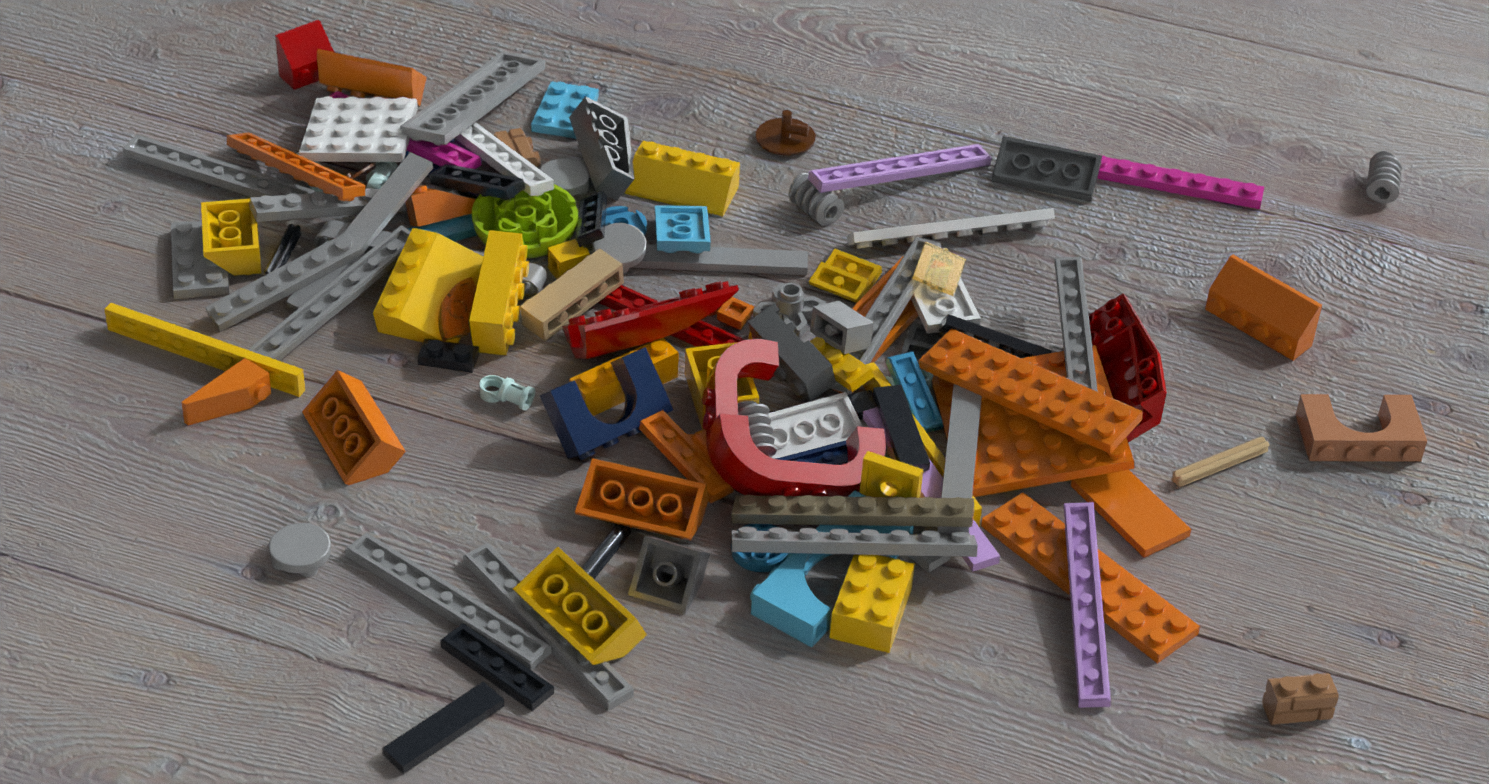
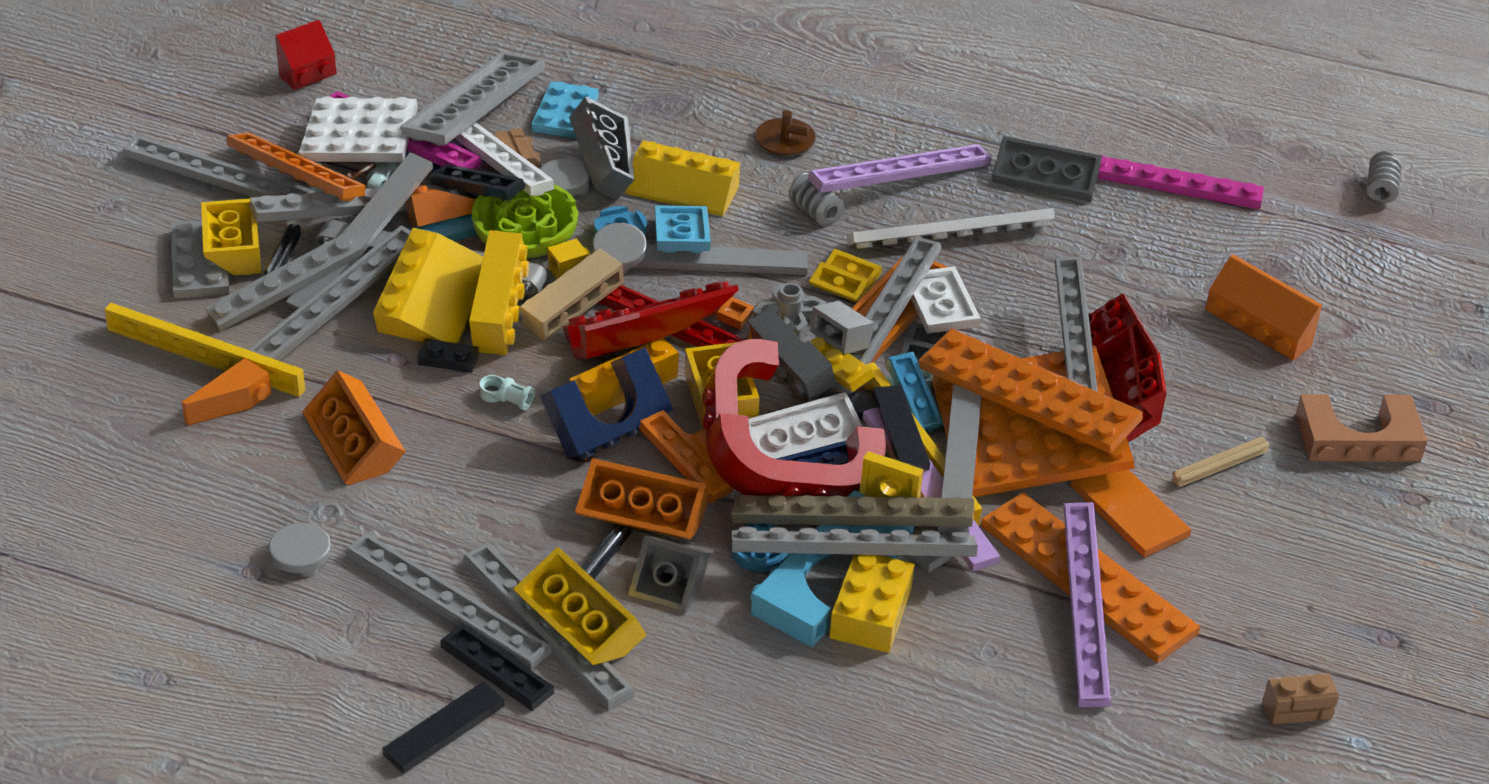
orange slope [317,49,427,106] -> none
clear orange tile [438,277,476,342] -> none
black tile [576,191,607,247] -> none
light grey piece [738,401,777,457] -> none
clear yellow piece [912,242,966,296] -> none
black plate [938,314,1052,358] -> none

